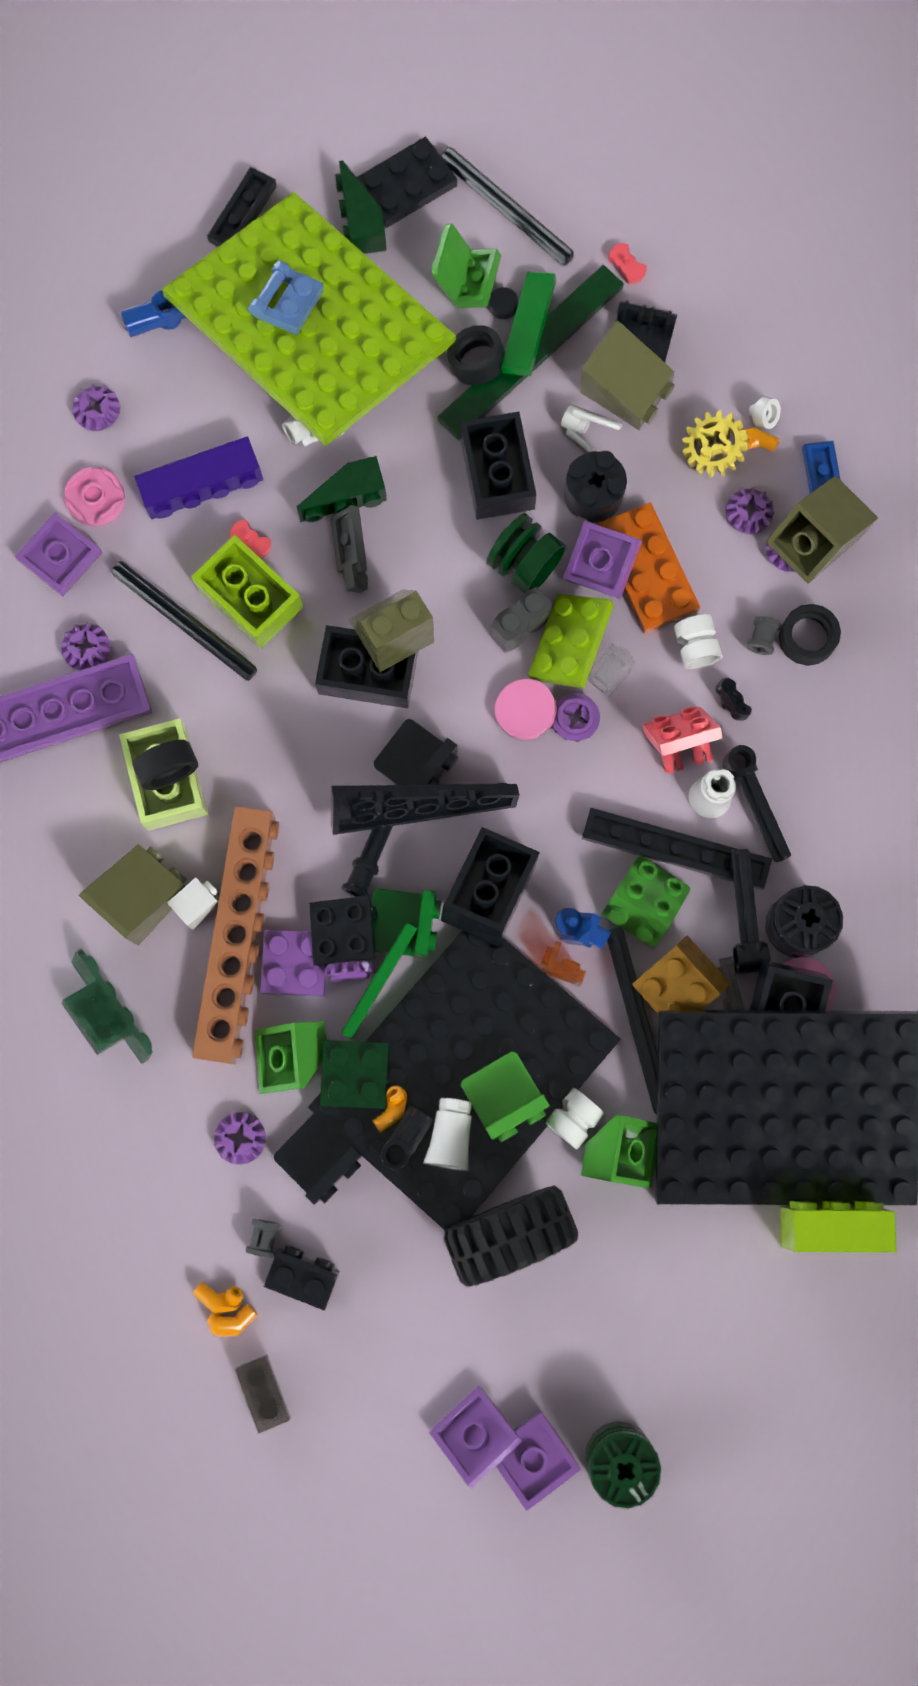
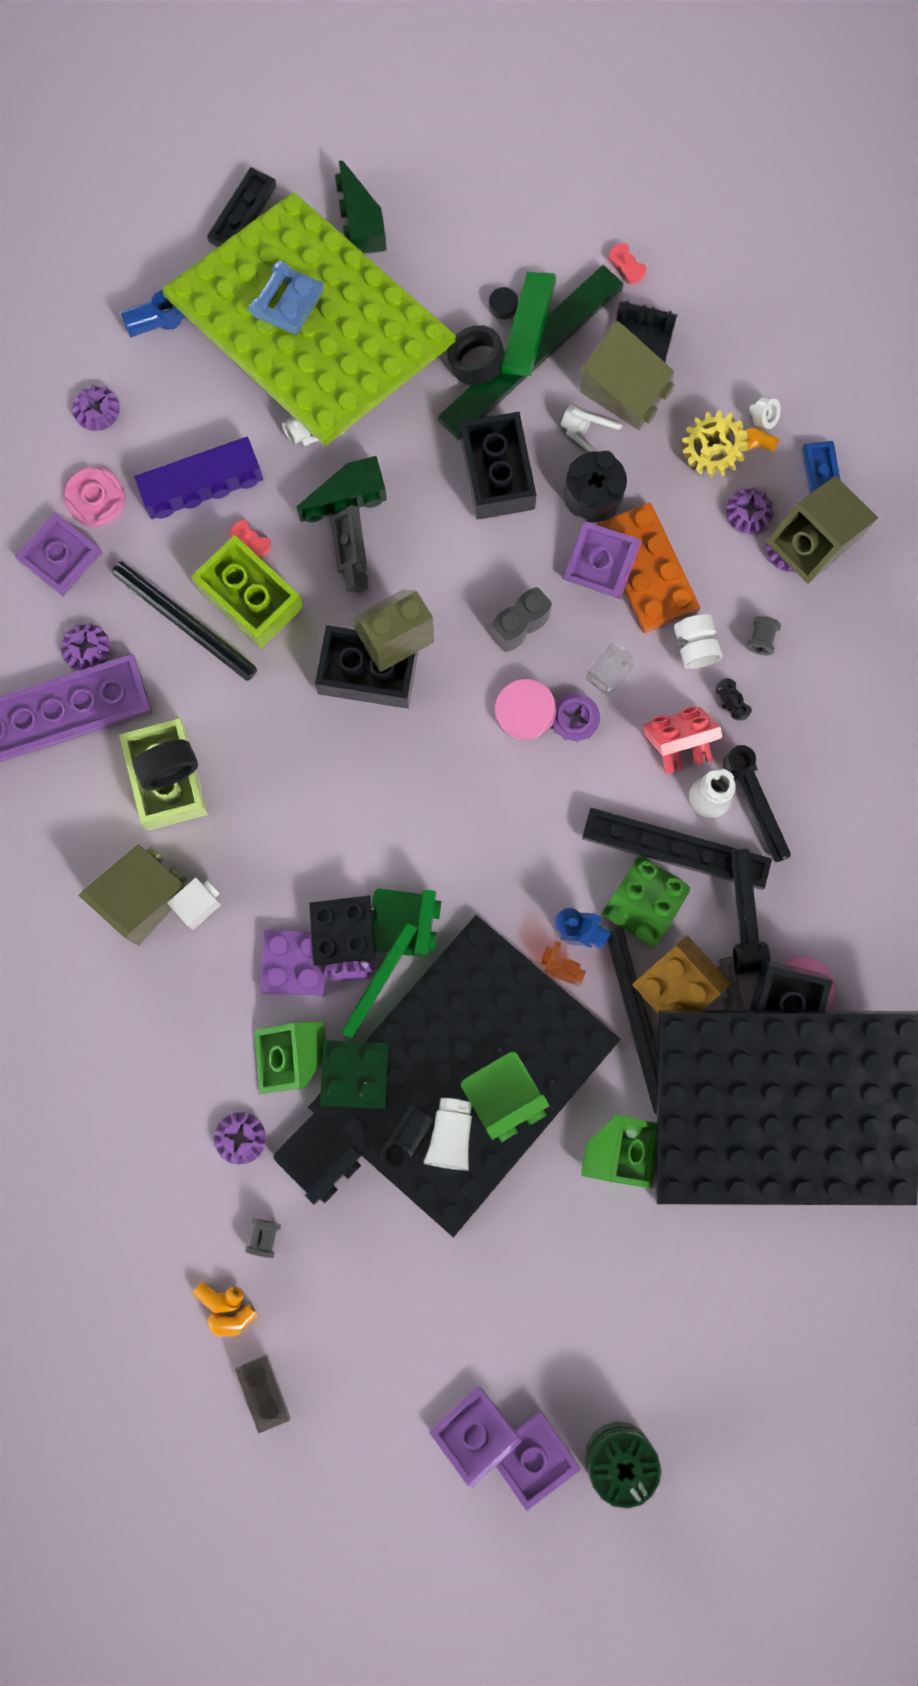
clear green bracket [61,949,153,1064] -> none
nougat brick [192,807,279,1065] -> none
black bracket [263,1245,340,1311] -> none
black wing [331,783,520,835] -> none
black pin [341,826,393,897] -> none
black plate [357,136,457,229] -> none
light orange arm [372,1085,408,1134] -> none
black bracket [373,719,459,785] -> none
bright green bracket [432,224,502,308] -> none
black axle [441,147,574,266] -> none
black brick [441,827,540,946] -> none
black tyre [443,1185,579,1287] -> none
dark green wheel [486,513,567,593] -> none
lime plate [528,594,614,688] -> none
white wheel [545,1087,606,1150] -> none
black wheel [765,885,843,958] -> none
black tyre [779,604,841,666] -> none
lime brick [780,1201,897,1253] -> none

